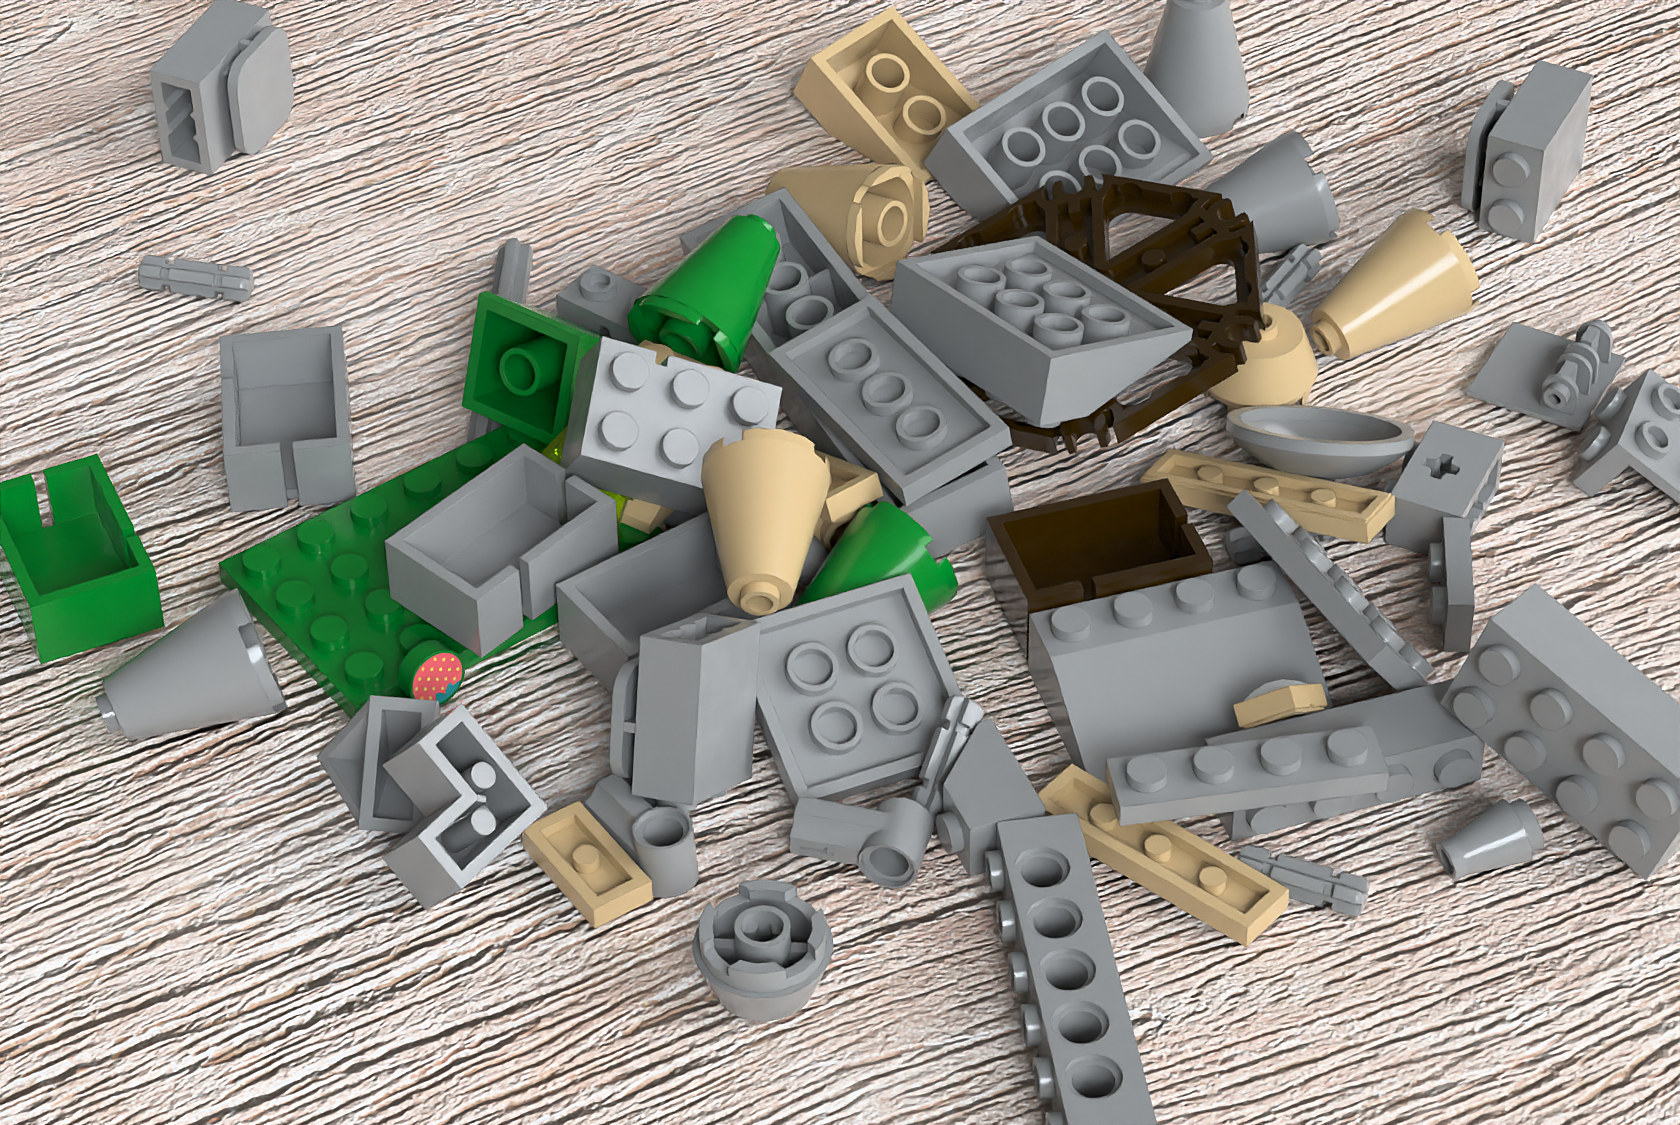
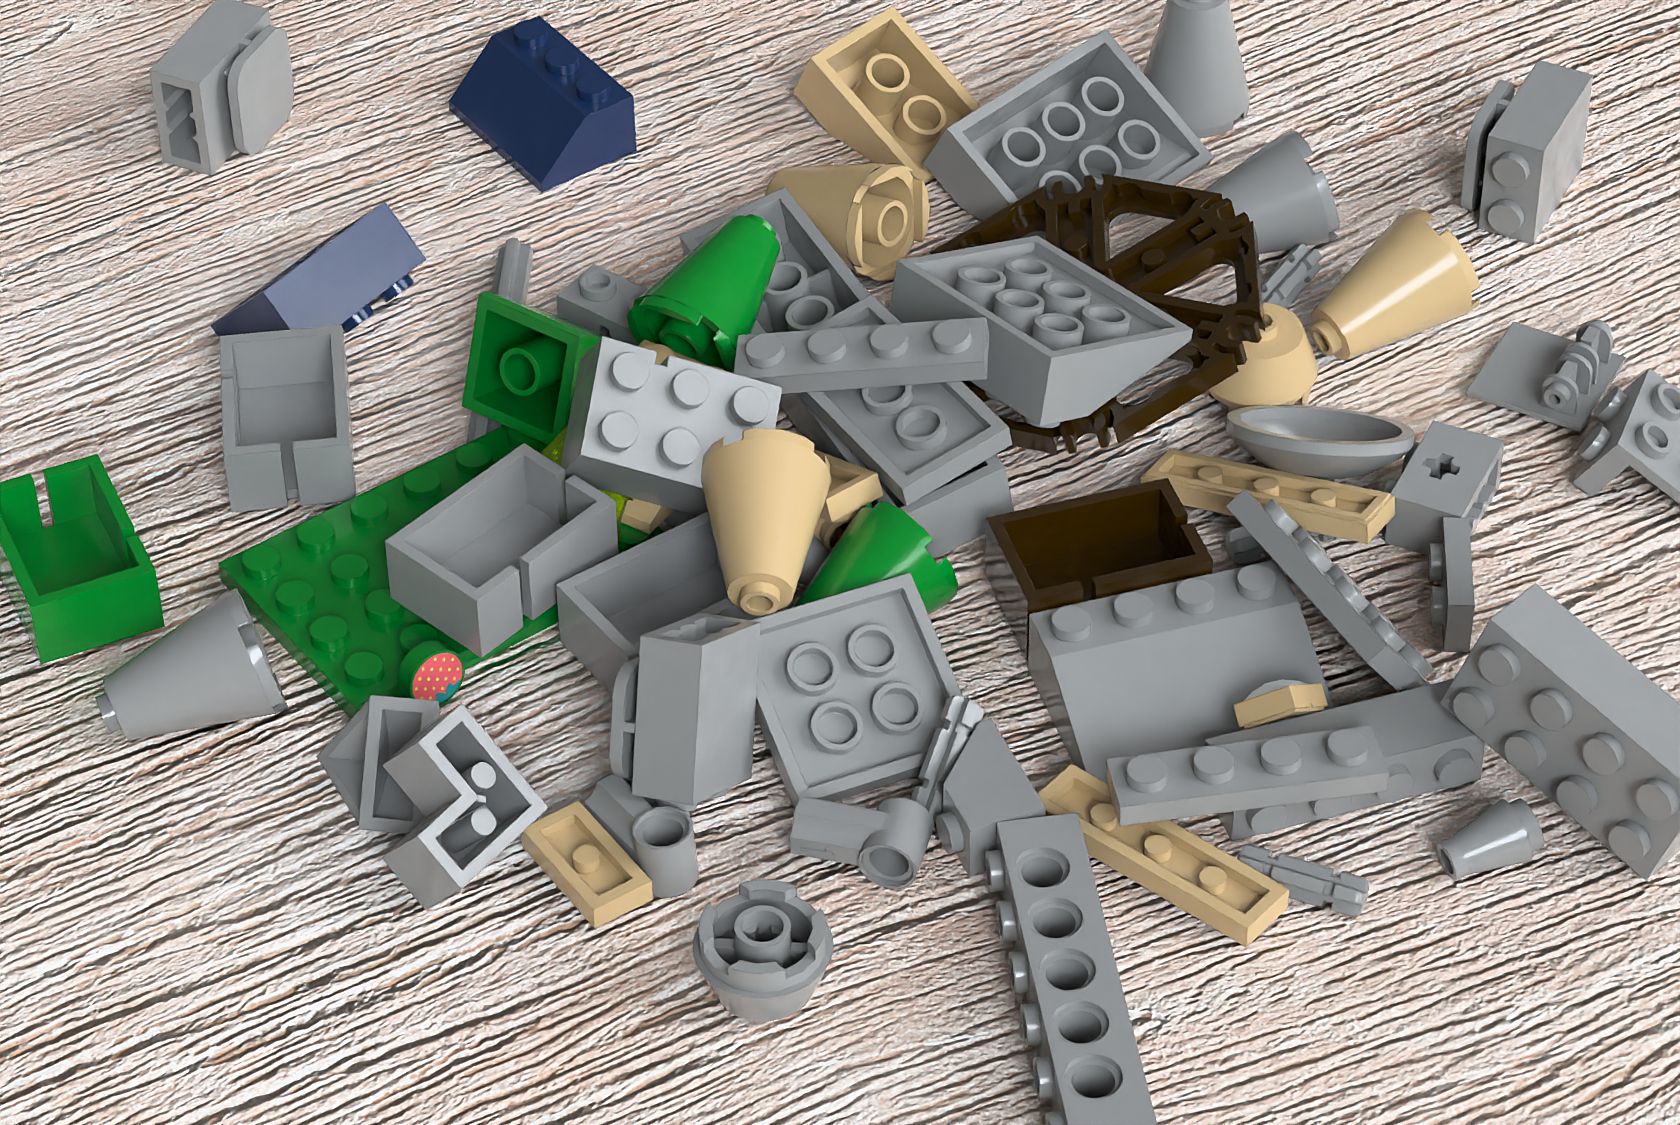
light grey axle [138,255,254,302] -> none
none -> slope [210,201,426,336]
none -> dark blue slope [449,16,637,193]
none -> light grey plate [734,317,989,394]

